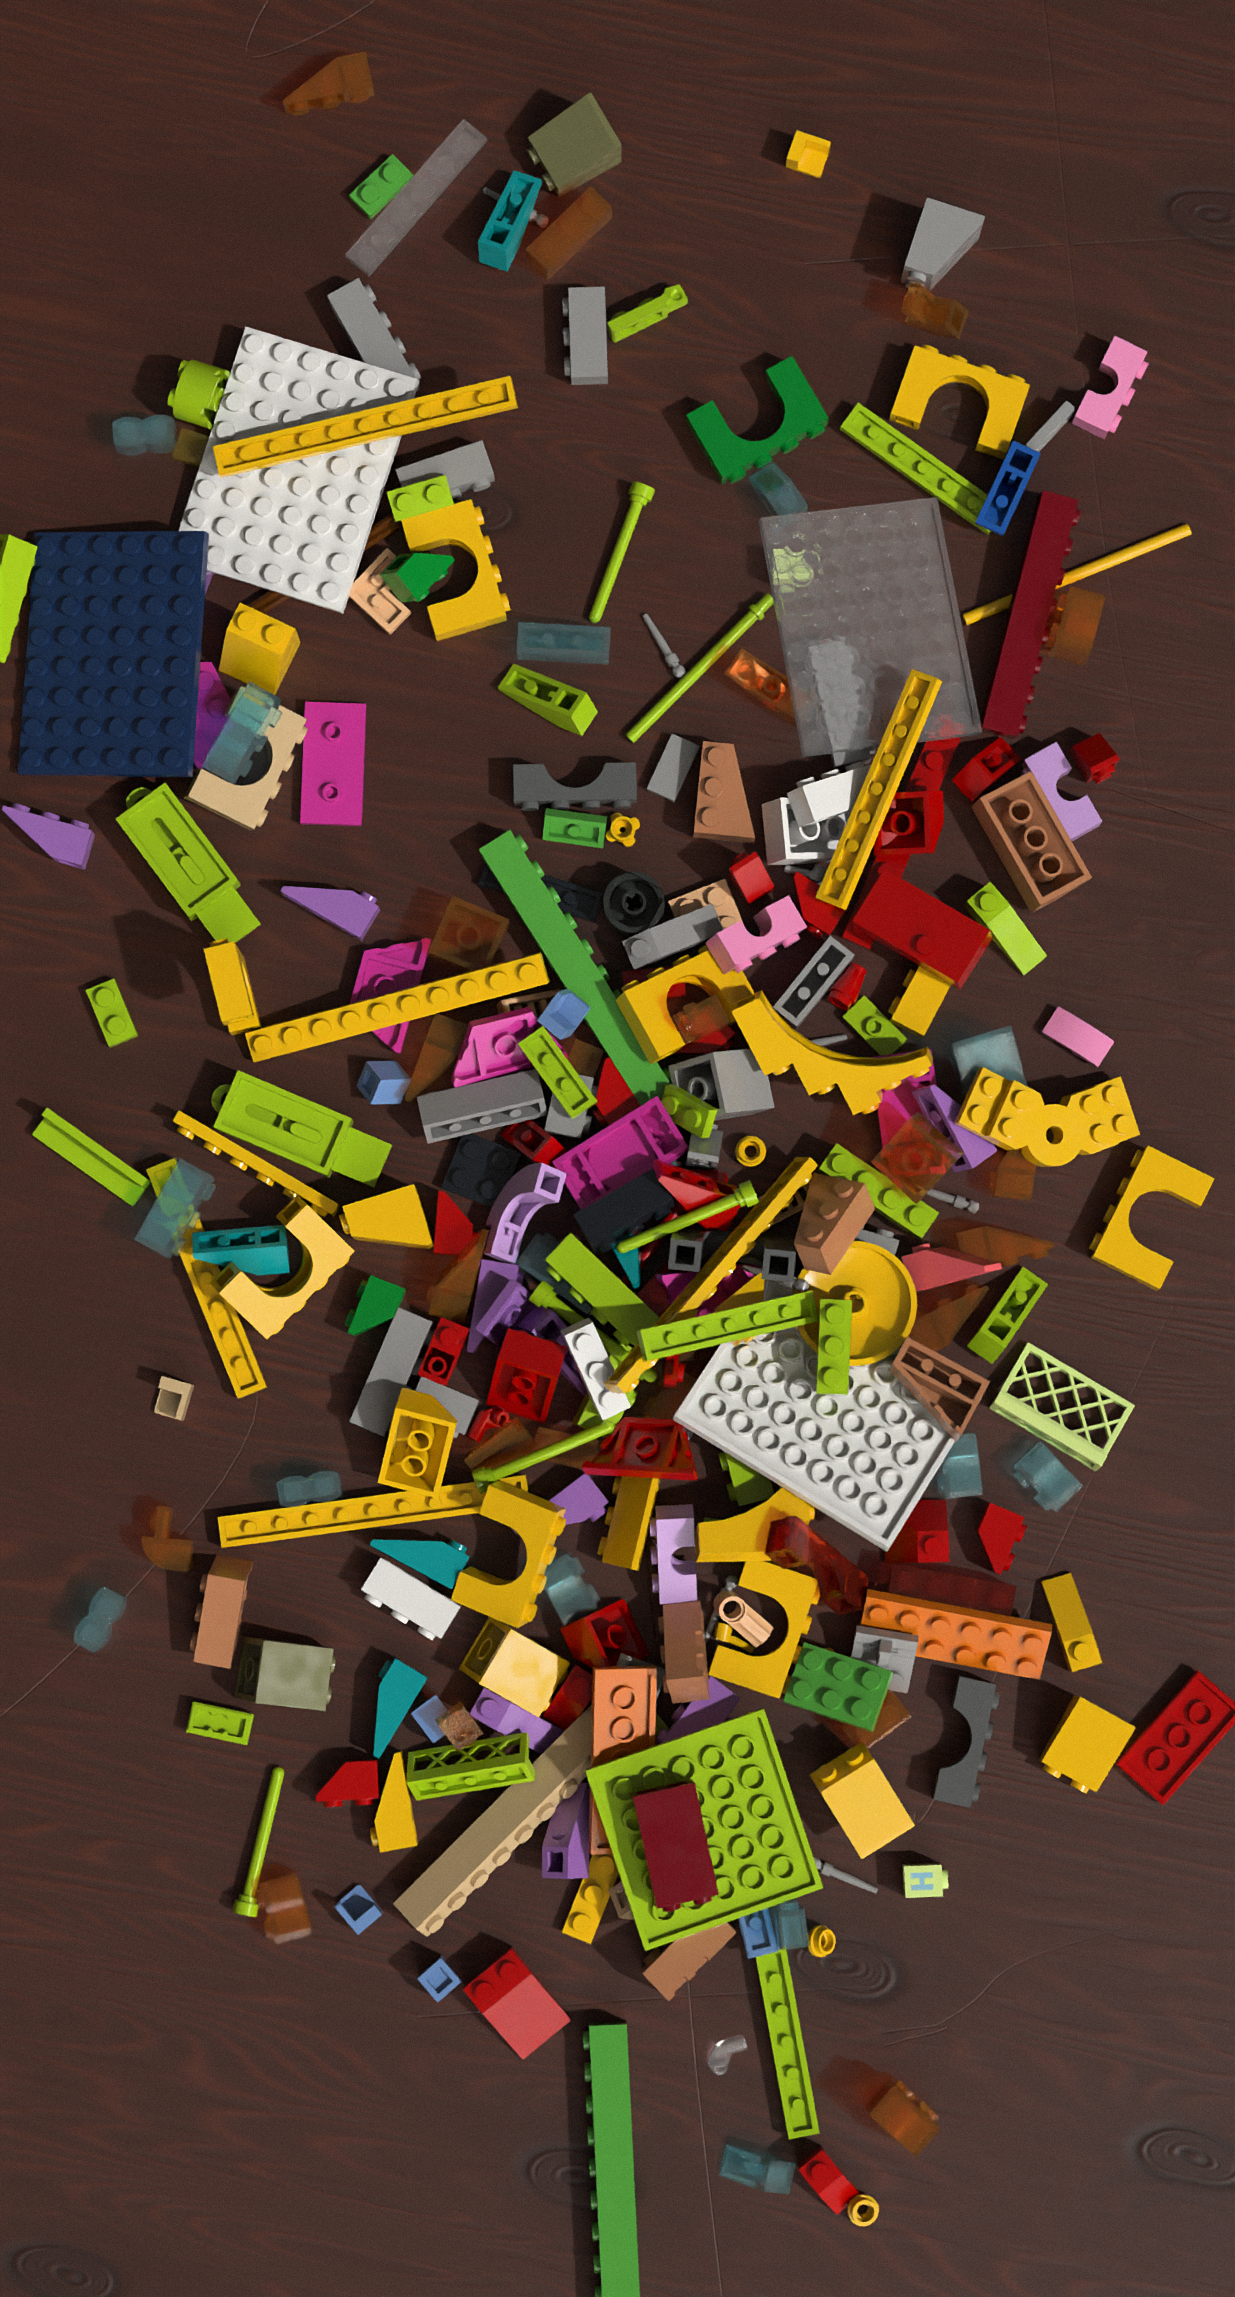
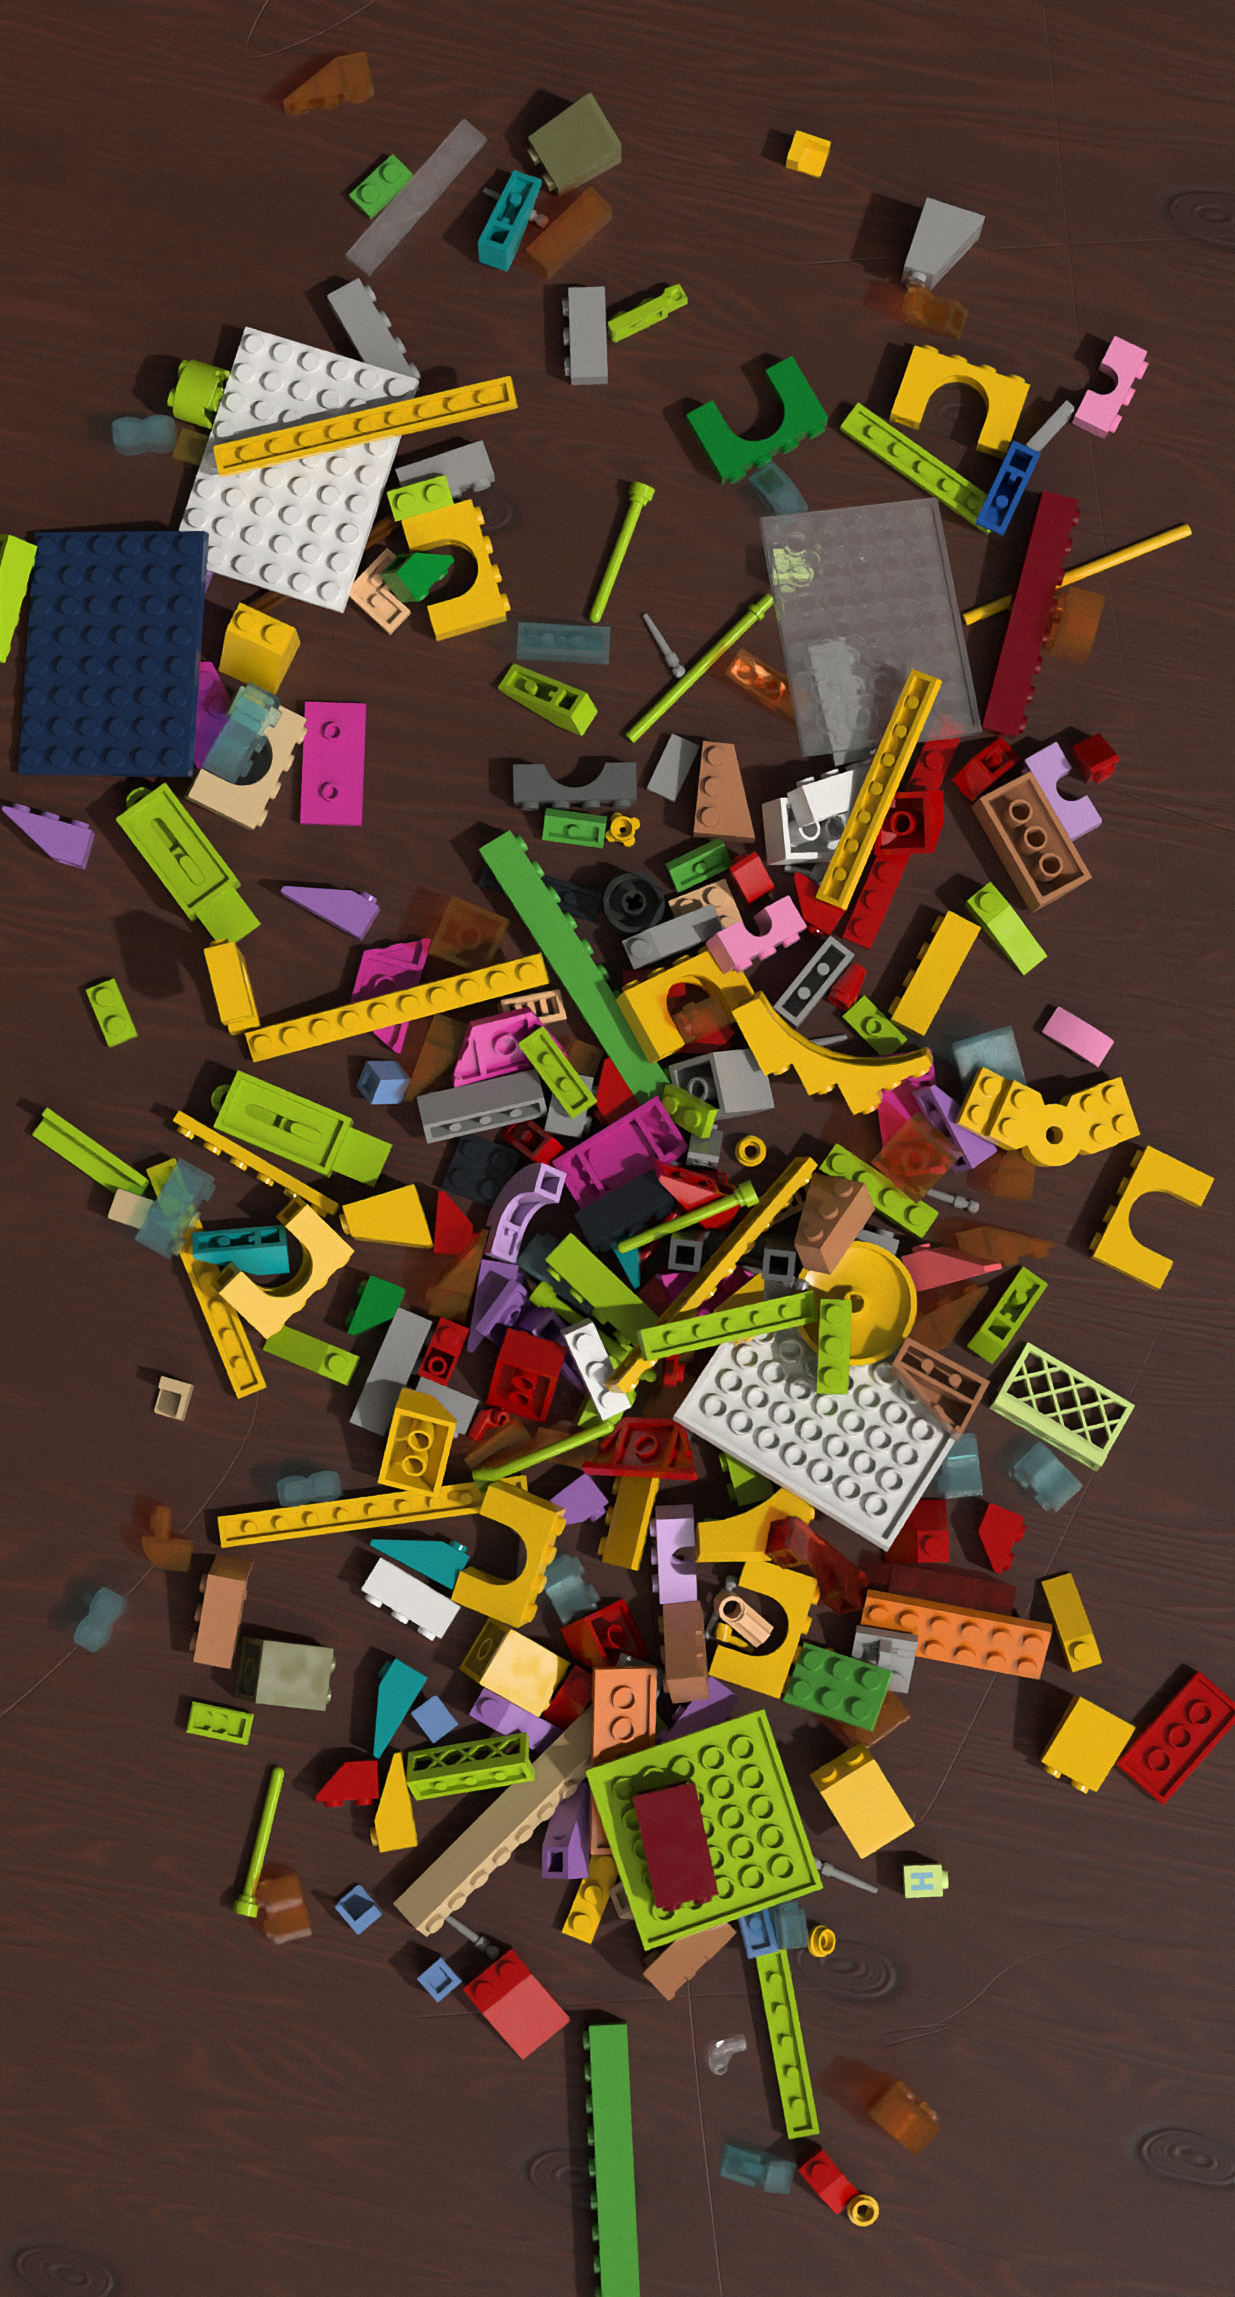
clear orange bracket [435,1702,483,1751] -> none
medium blue panel [537,988,590,1040] -> none
red brick [852,869,993,990] -> none
dark grey arch [932,1676,1000,1808] -> none
none -> tan panel [108,1189,156,1232]
none -> lime slope [263,1325,360,1386]
none -> light grey piece [445,1915,500,1959]
none -> bright green plate [665,838,732,893]

